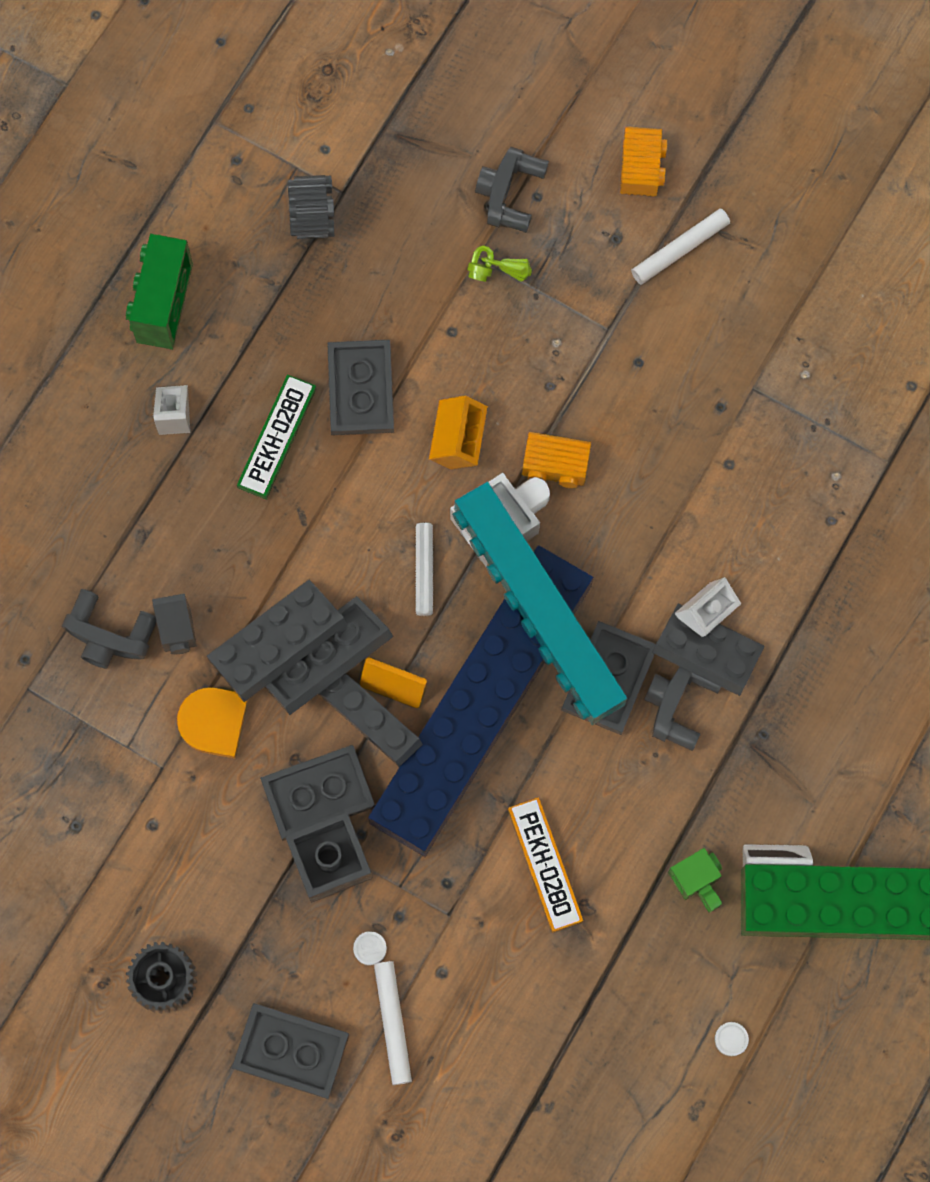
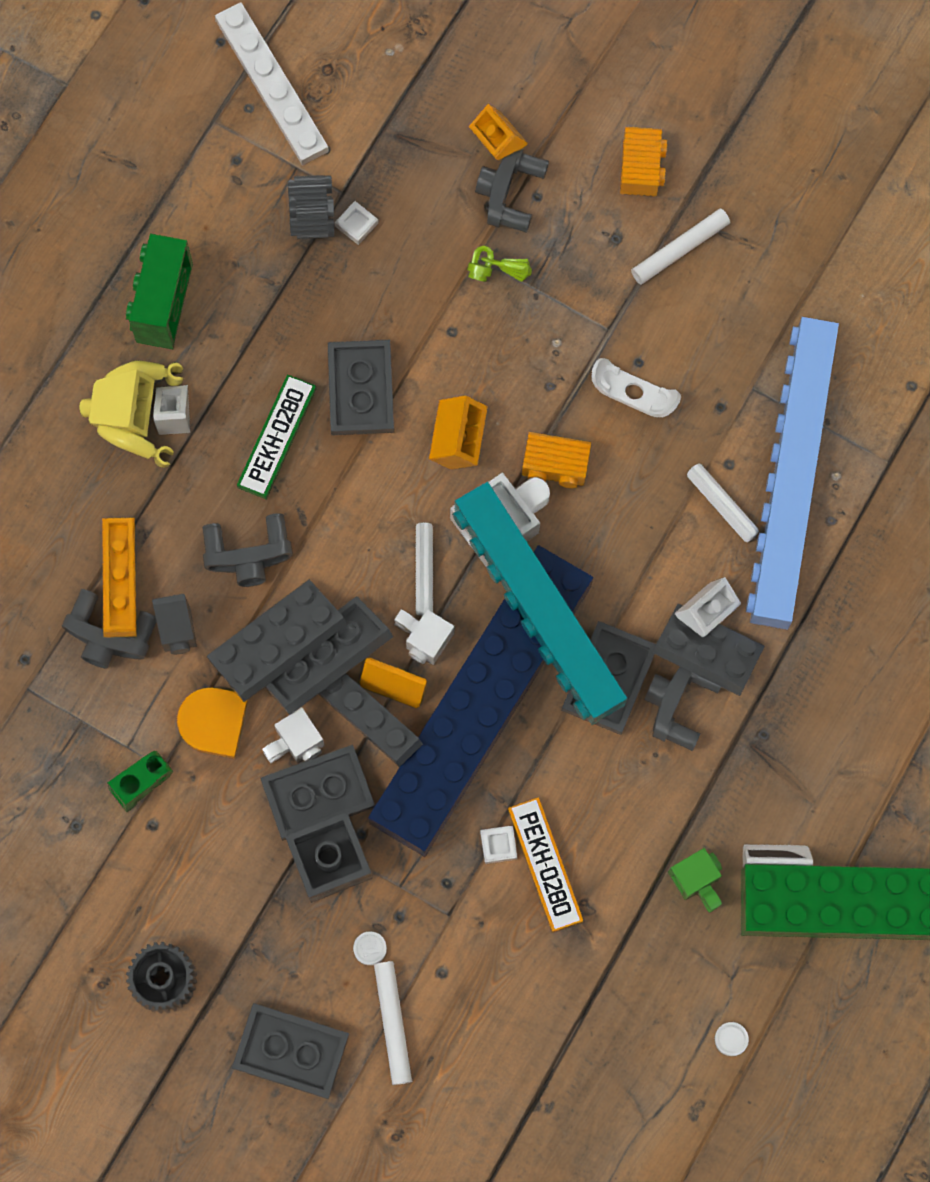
none -> light yellow torso [79,361,183,468]
none -> light orange tile [102,518,137,637]
none -> green leg [107,751,173,813]
none -> dark grey connector [202,513,293,587]
none -> white plate [215,2,329,166]
none -> white brick [262,707,325,764]
none -> white tile [335,201,378,245]
none -> white brick [394,609,454,665]
none -> light orange slope [469,104,528,160]
none -> white tile [480,826,518,864]
none -> white piece [592,358,681,417]
none -> white axle [687,463,759,542]
none -> light blue brick [746,317,839,630]

